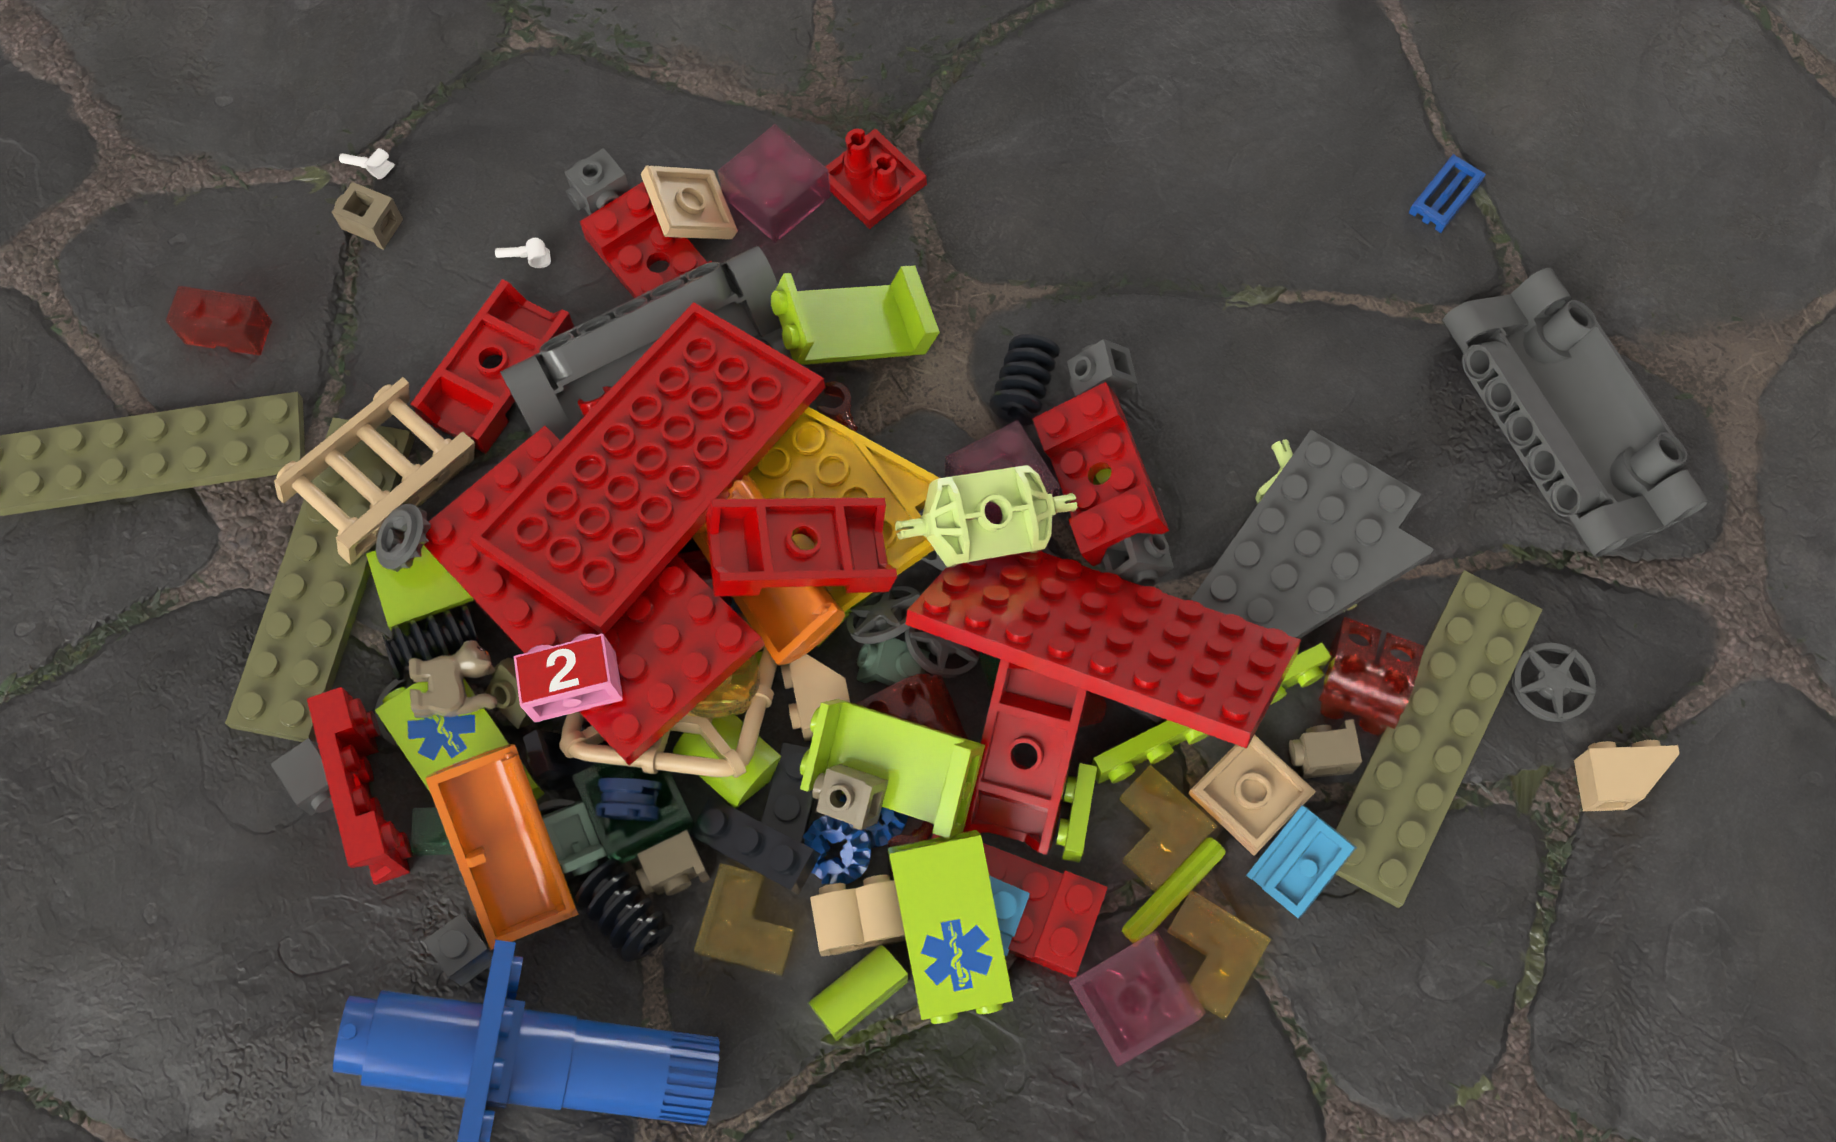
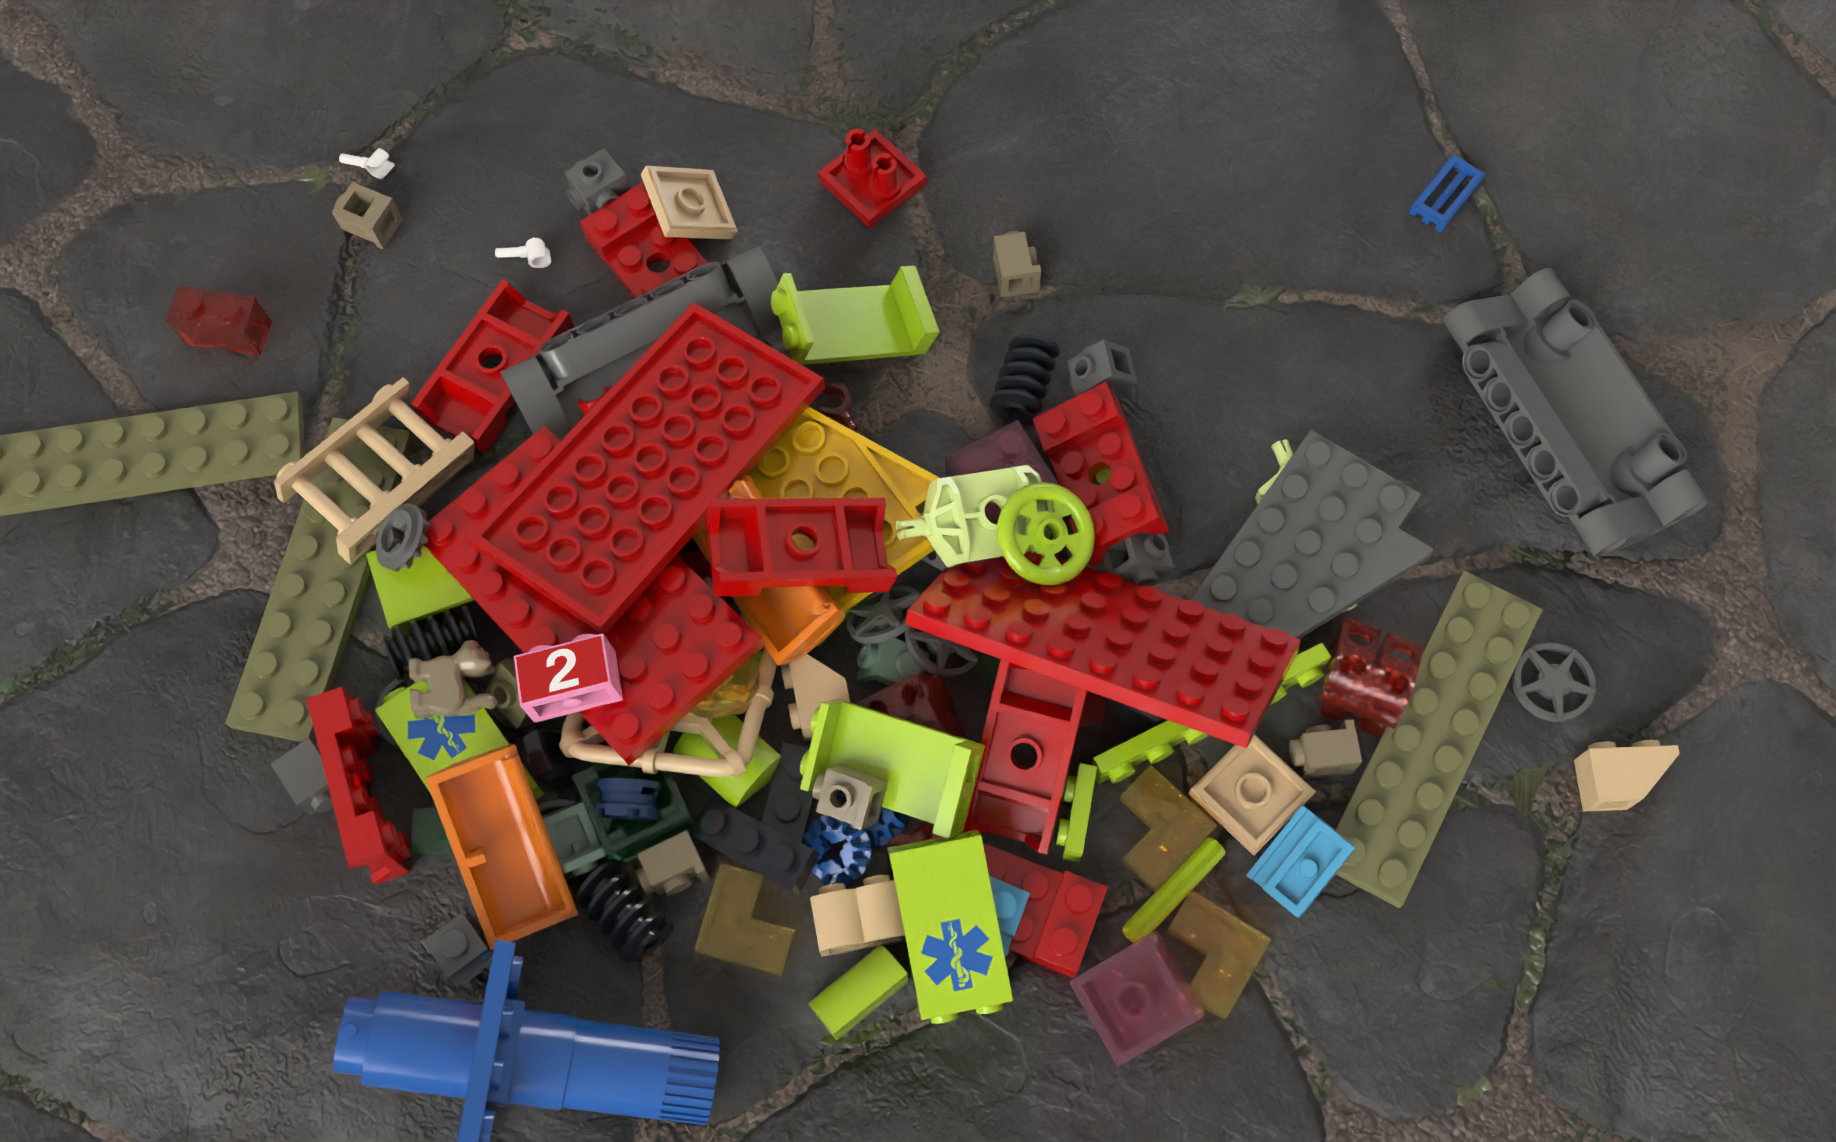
clear pink brick [718,124,831,243] -> none
none -> dark tan brick [993,231,1041,297]
none -> lime plate [997,482,1095,585]

